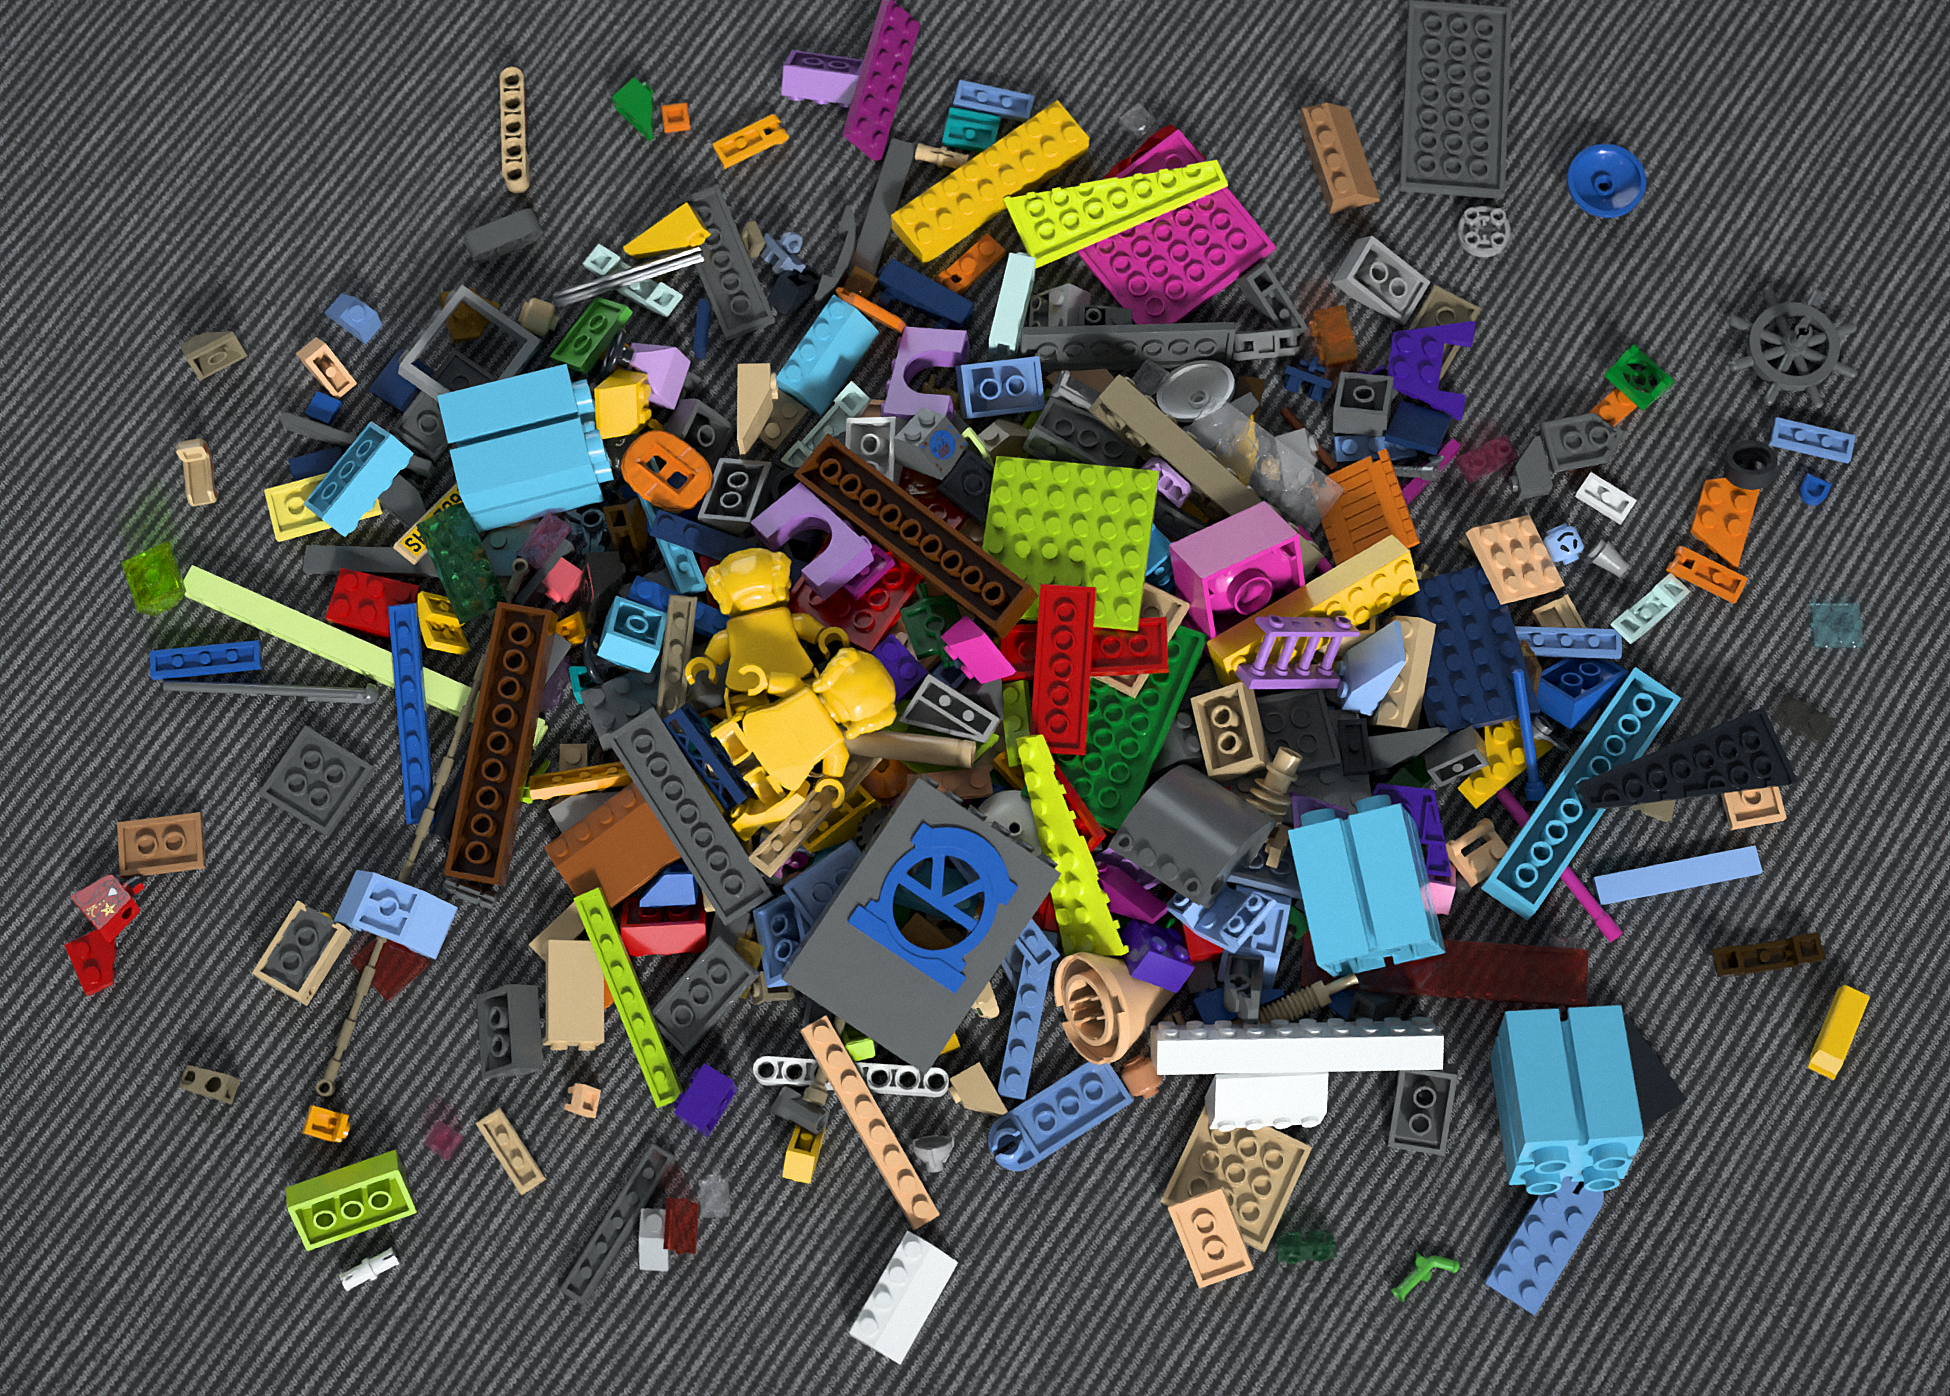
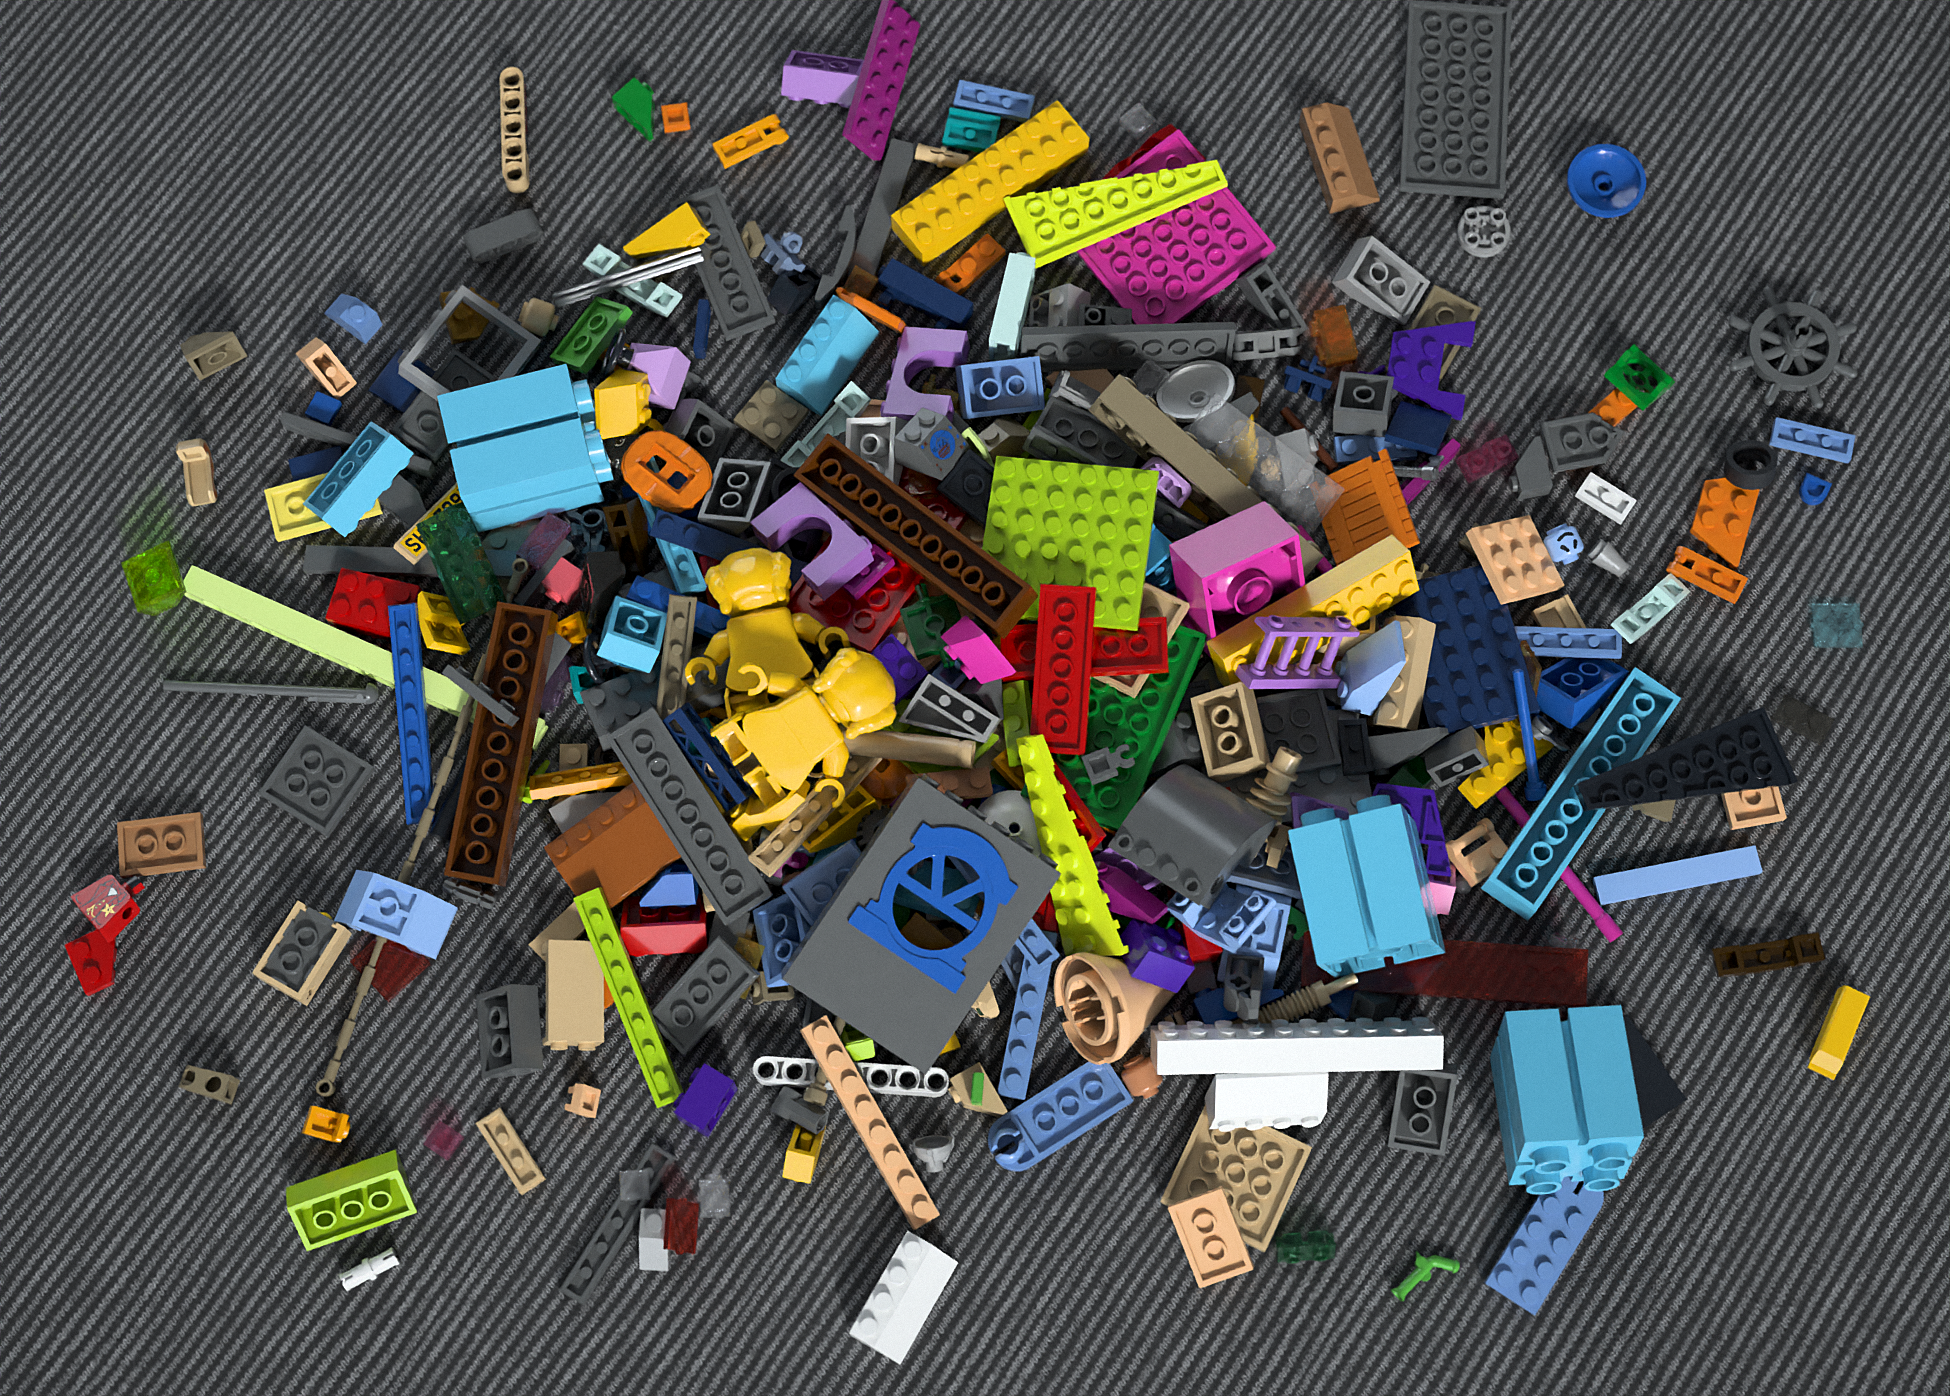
blue plate [150,640,262,680] -> none
tan slope [737,363,778,459] -> none
none -> dark grey plate [442,664,519,727]
none -> clear tile [619,1169,650,1201]
none -> bright green tile [971,1072,984,1106]
none -> dark grey plate [1081,744,1135,785]

